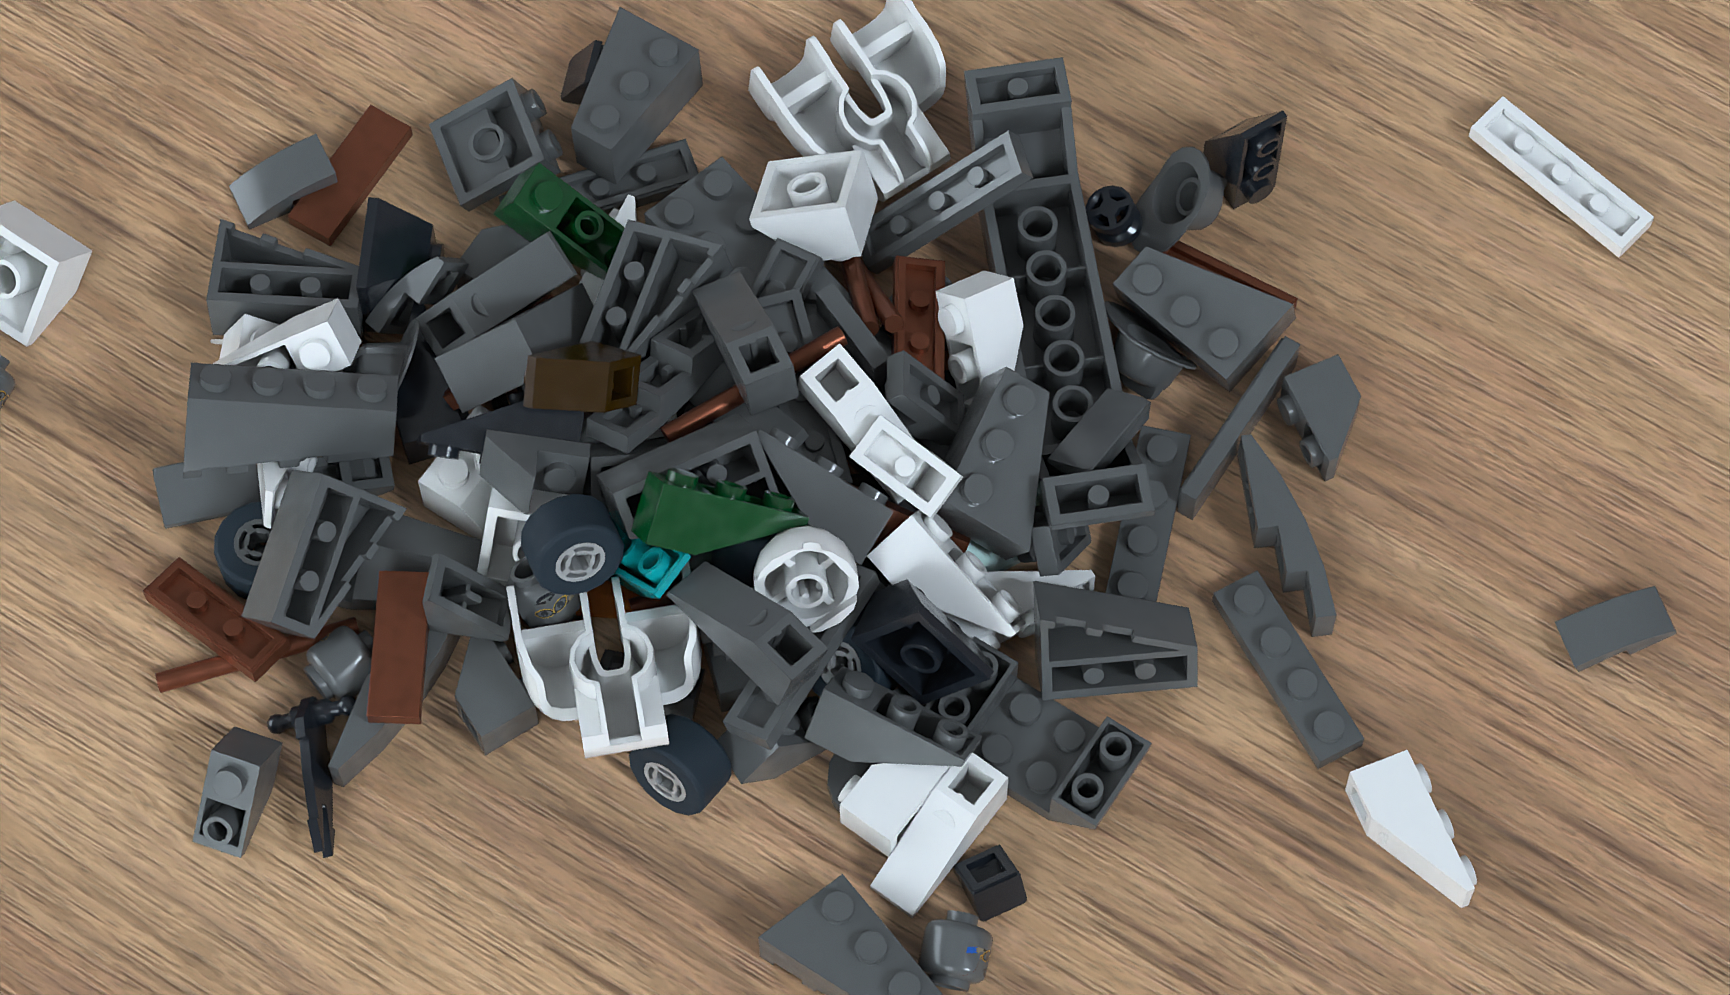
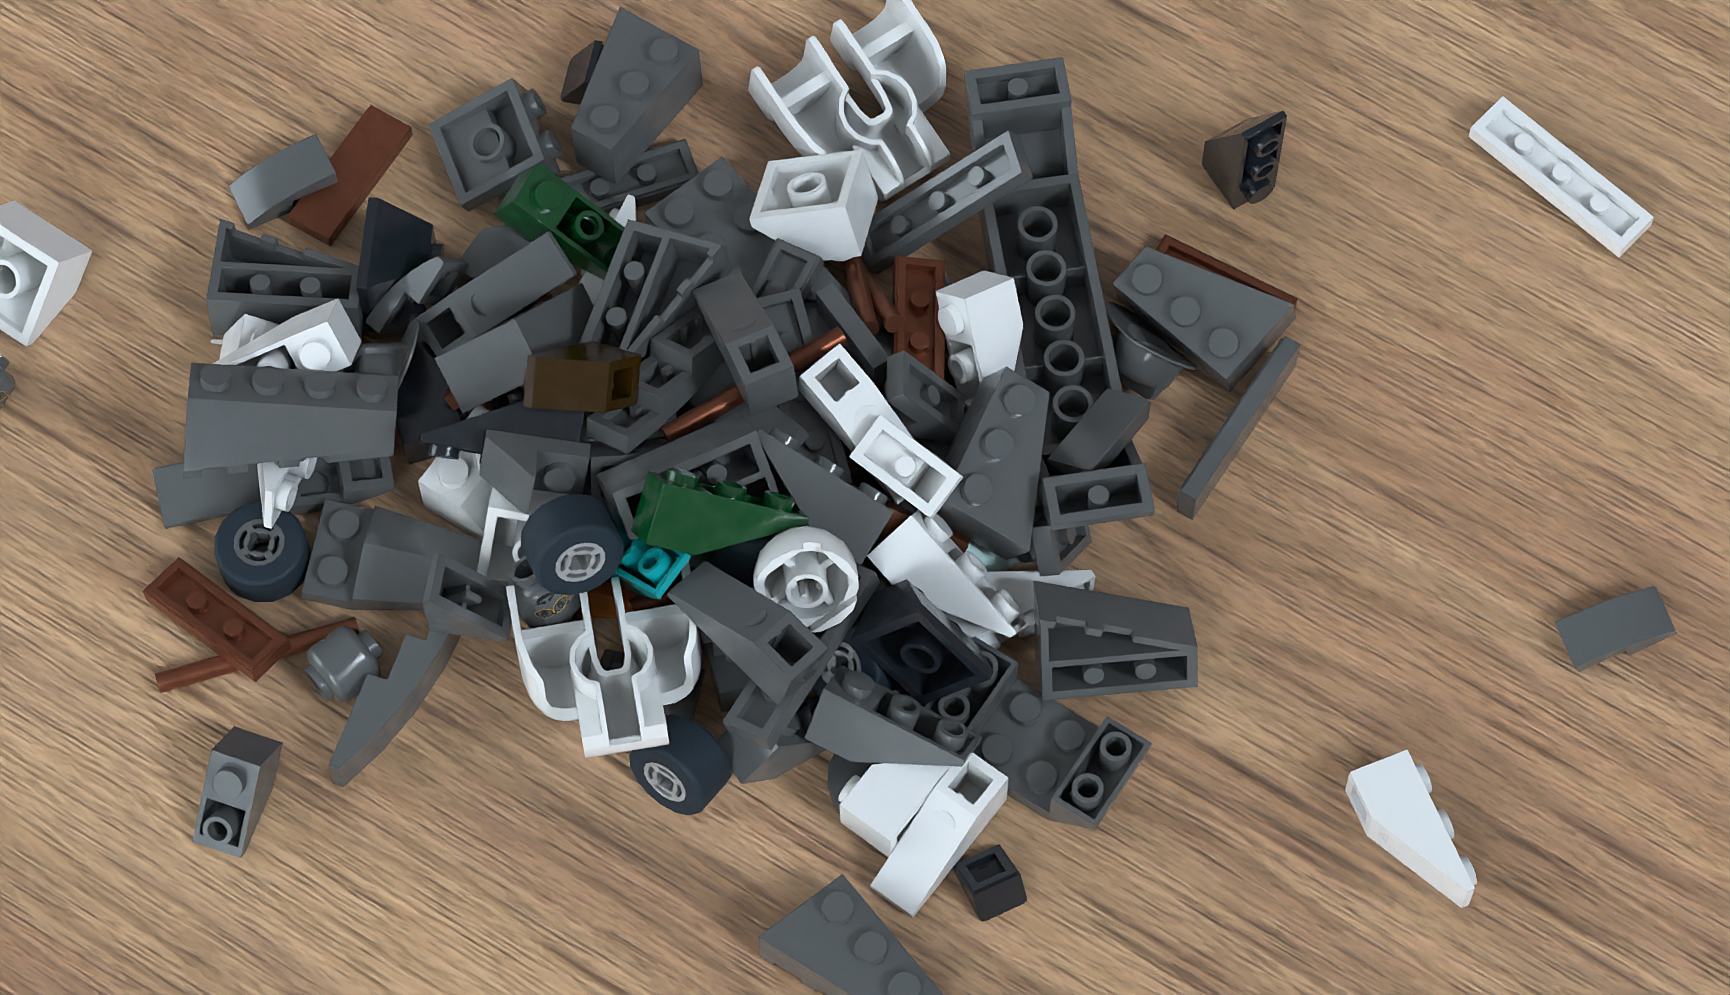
dark grey wedge [241,470,407,639] -> none
black piece [267,696,356,858] -> none
copper tile [367,571,429,724] -> none
dark grey slope [455,637,539,756] -> none
dark grey head [918,910,993,992] -> none
black wheel [1085,185,1143,247] -> none
dark grey plate [1106,425,1191,602] -> none
dark grey piece [1131,147,1227,252] -> none
dark grey plate [1212,570,1364,769] -> none
dark grey slope [1237,434,1337,637] -> none
dark grey slope [1277,354,1361,481] -> none

